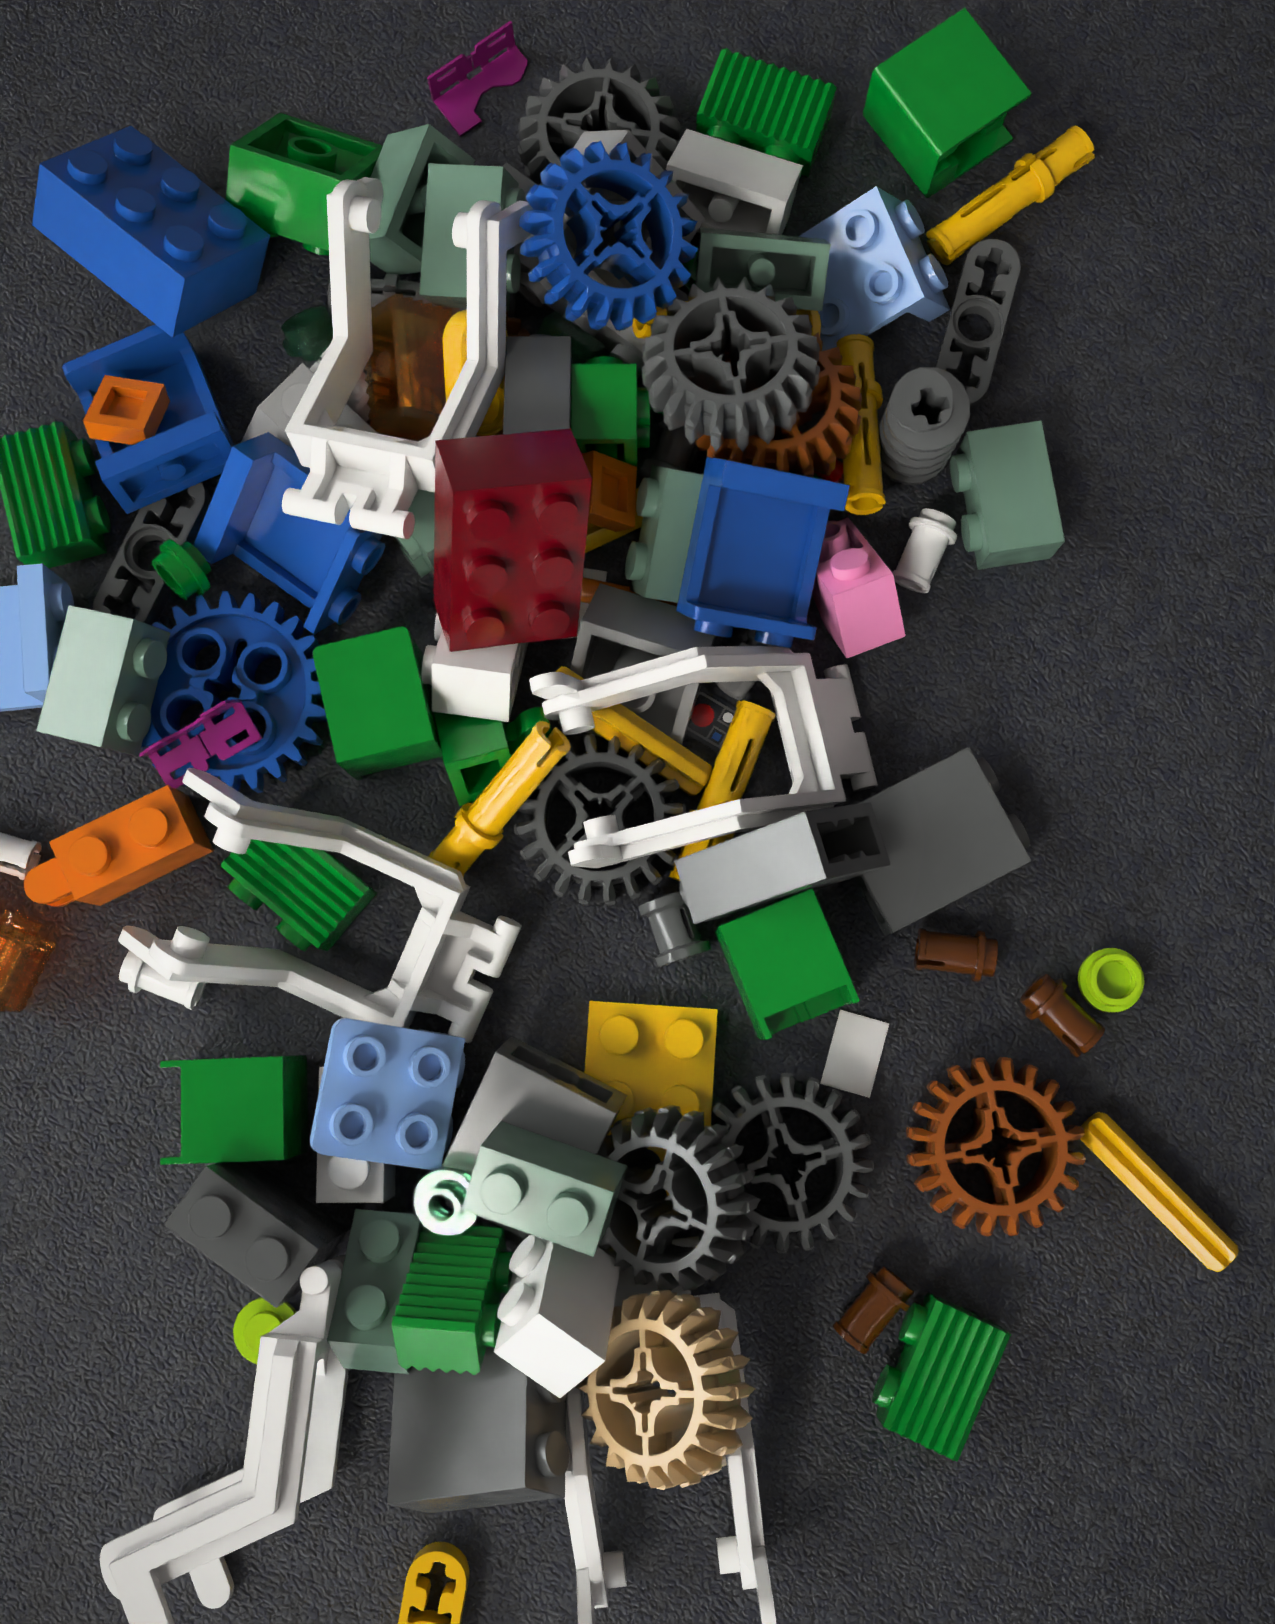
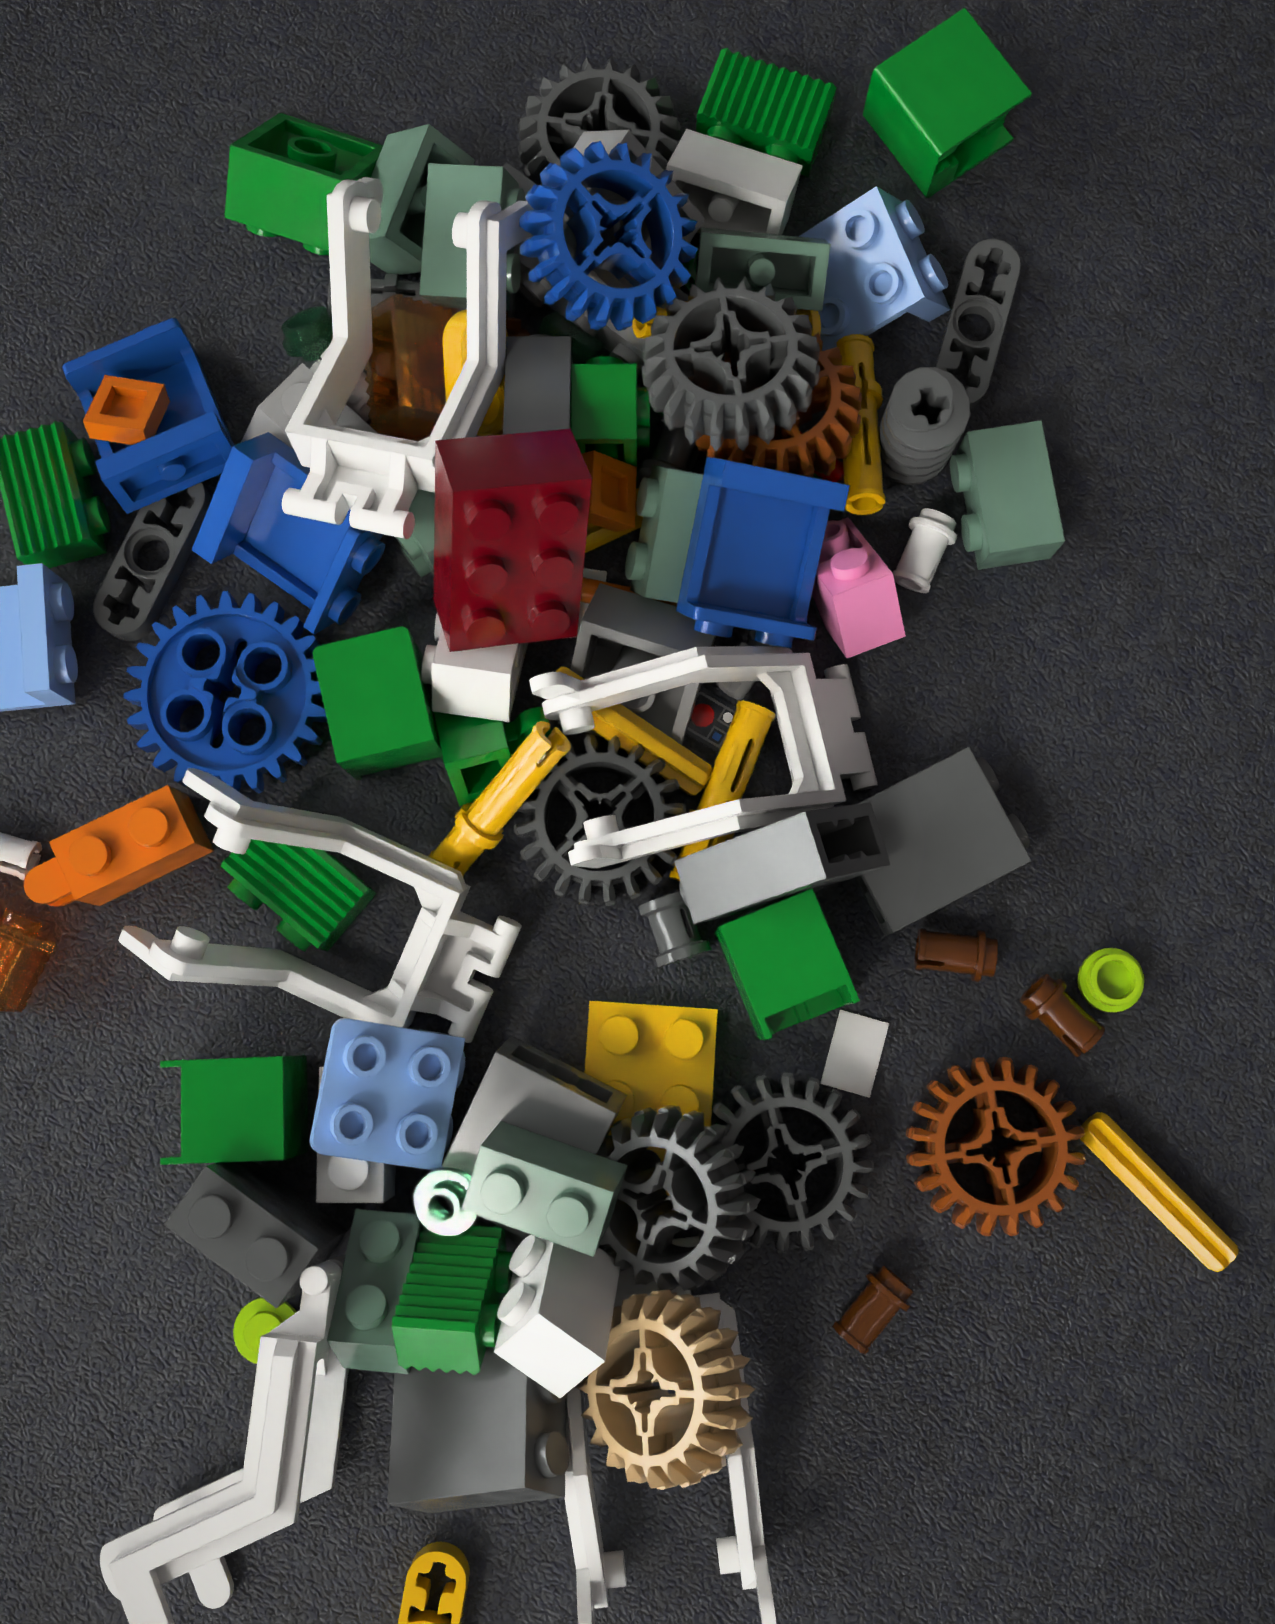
blue brick [32,126,270,338] -> none
brick [36,605,170,756] -> none
white pin [119,950,207,1010] -> none
magenta piece [139,699,262,789] -> none
green plate [152,539,211,600] -> none
magenta piece [427,20,528,137] -> none
green brick [872,1292,1011,1462] -> none
yellow pin [926,126,1095,265] -> none

